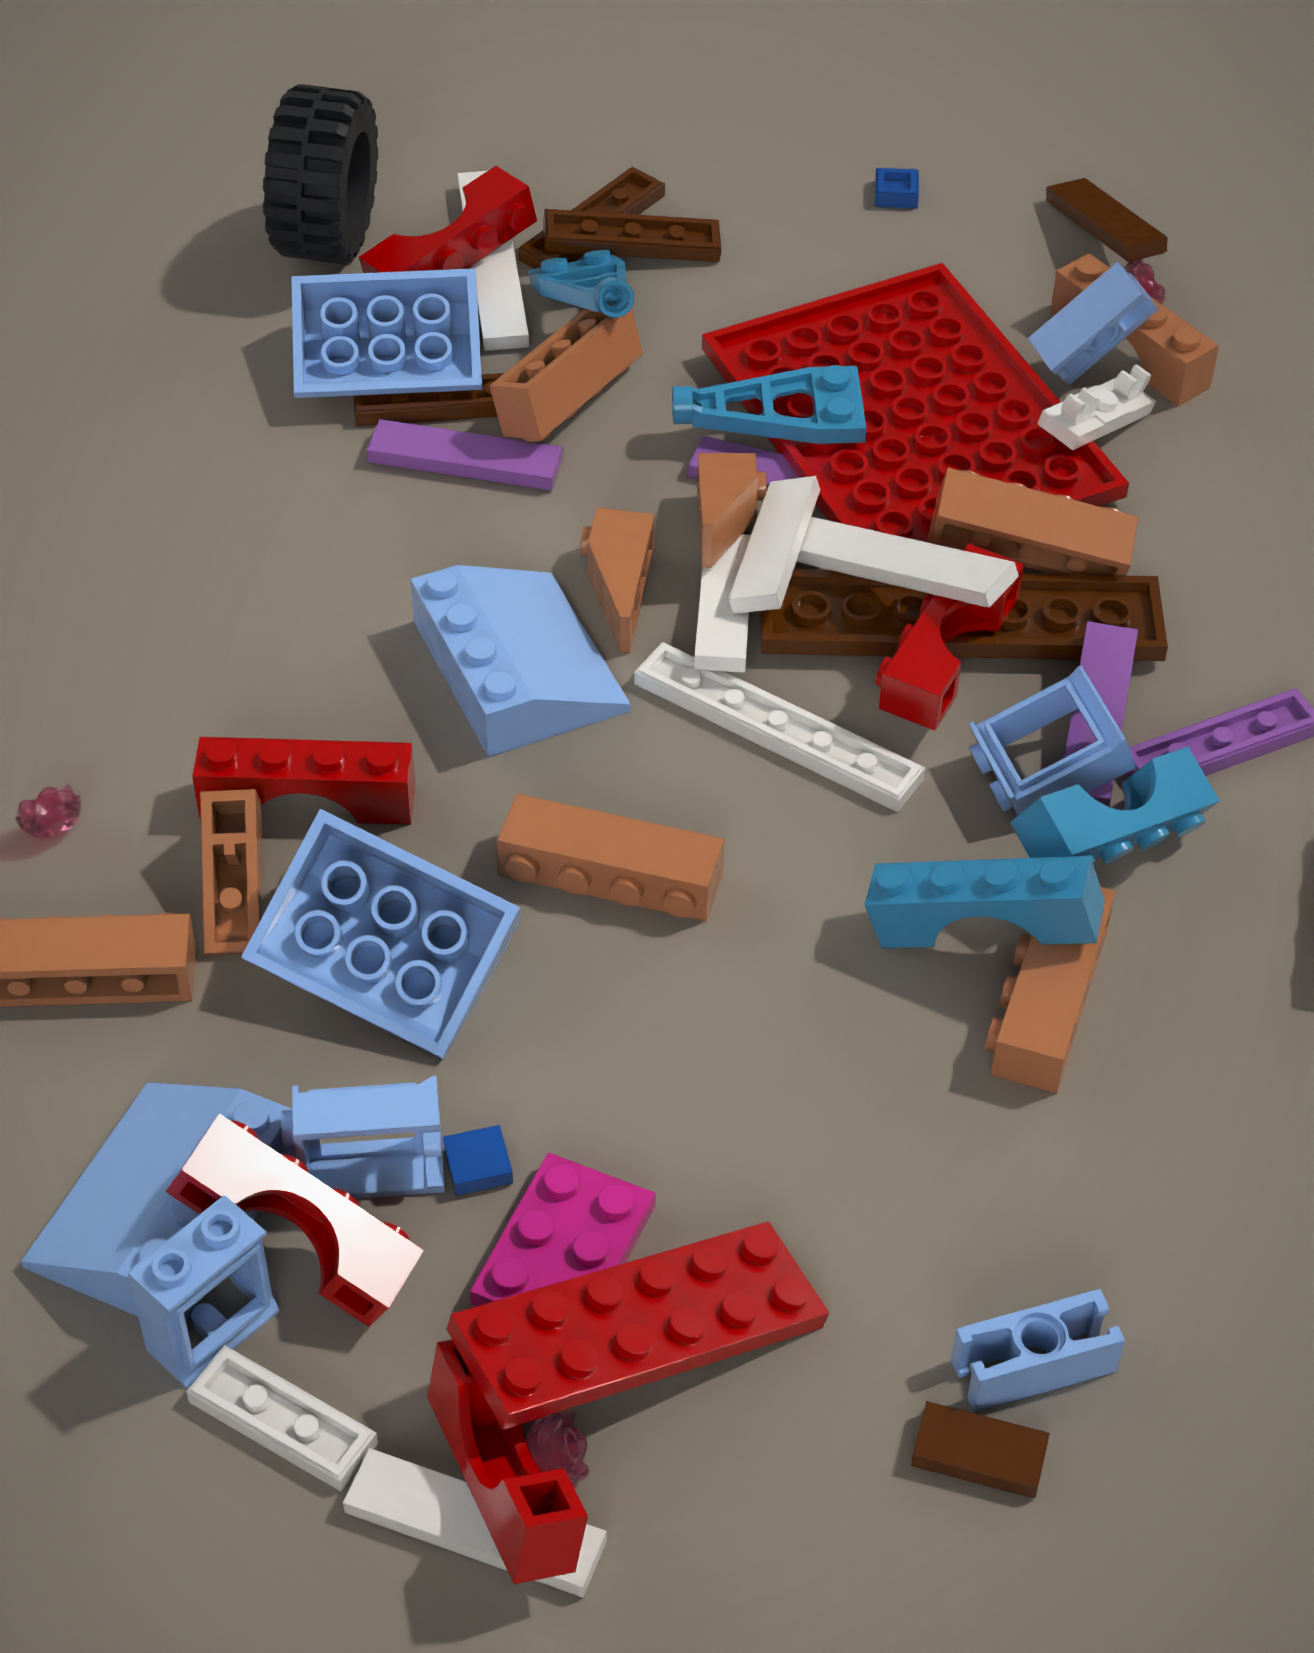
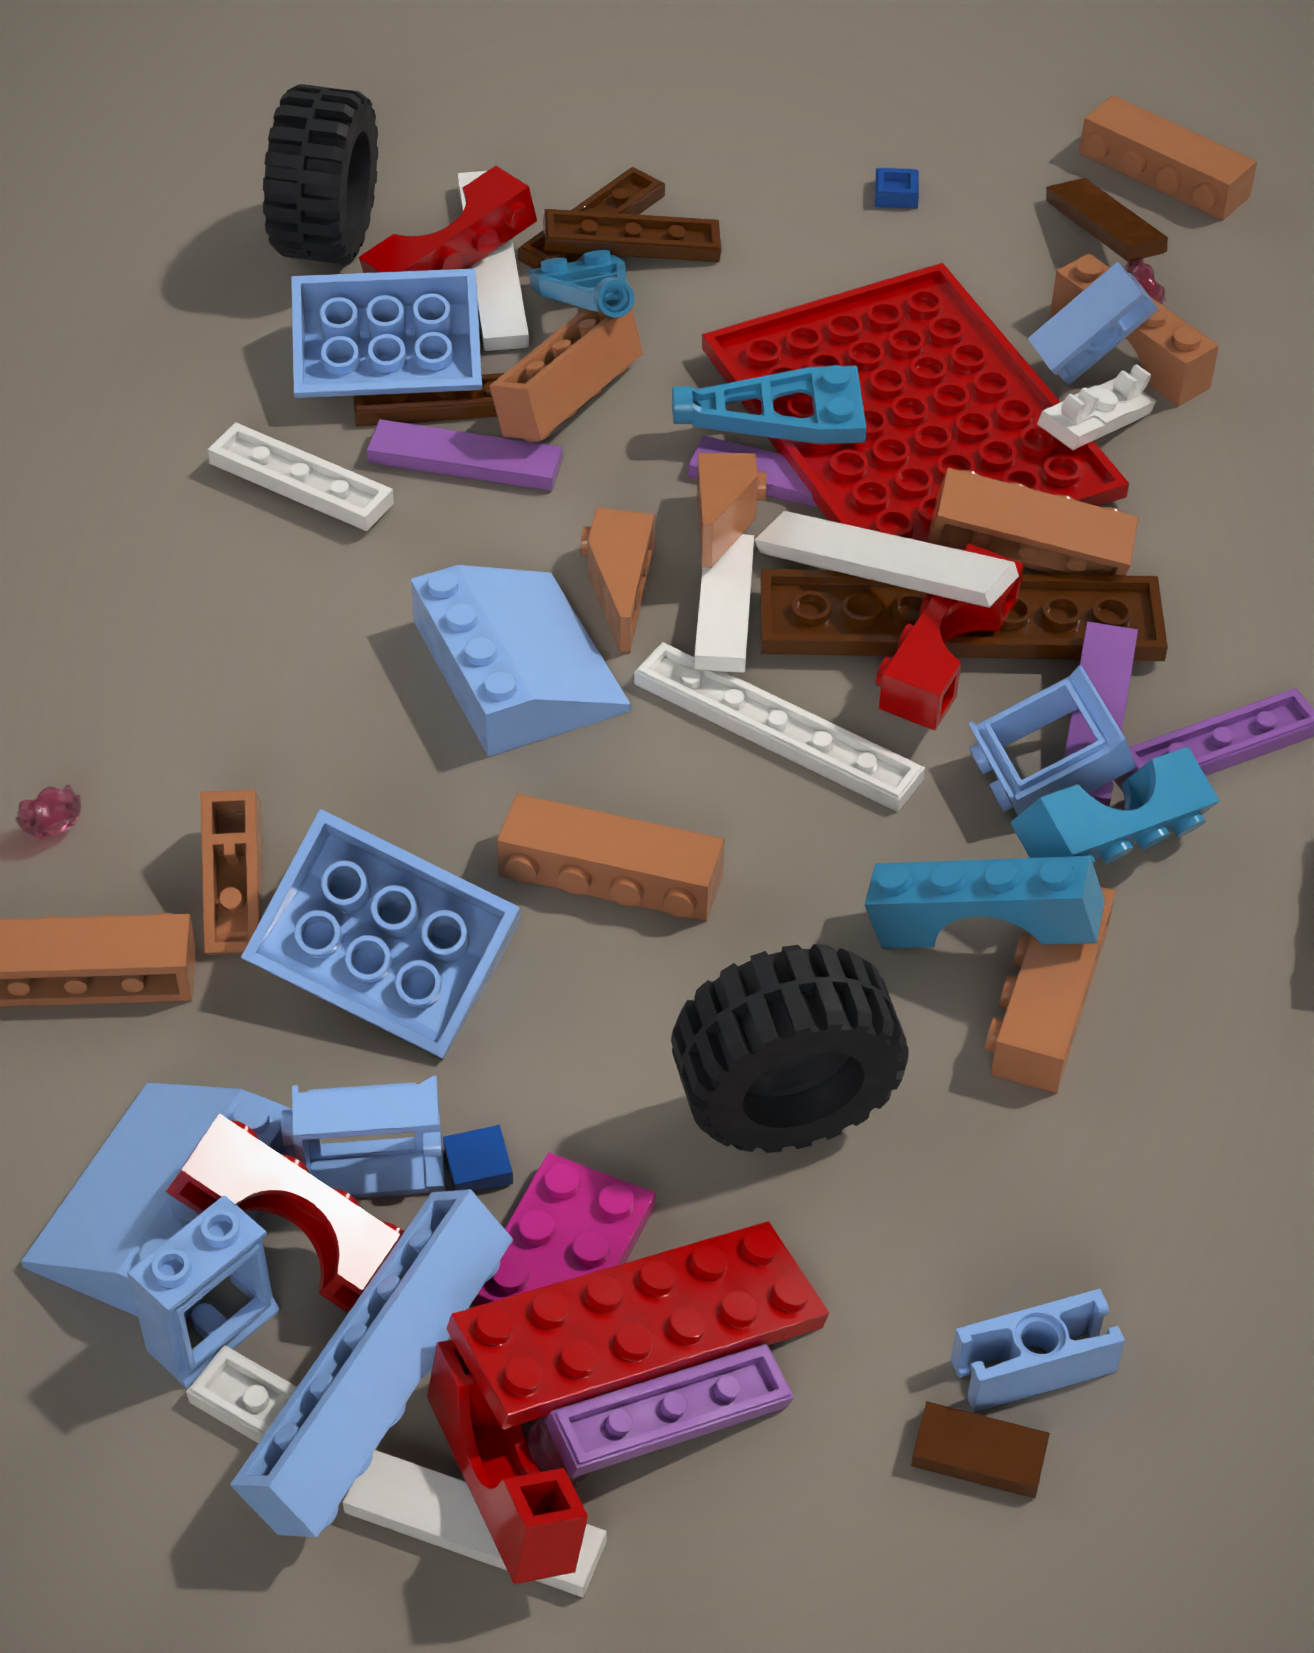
red arch [192,737,415,825] -> none
white tile [728,476,820,613] -> none
none -> white plate [207,422,394,531]
none -> light blue brick [230,1189,513,1537]
none -> medium lavender tile [545,1344,794,1478]
none -> black tyre [671,944,909,1153]
none -> nougat brick [1079,95,1257,221]

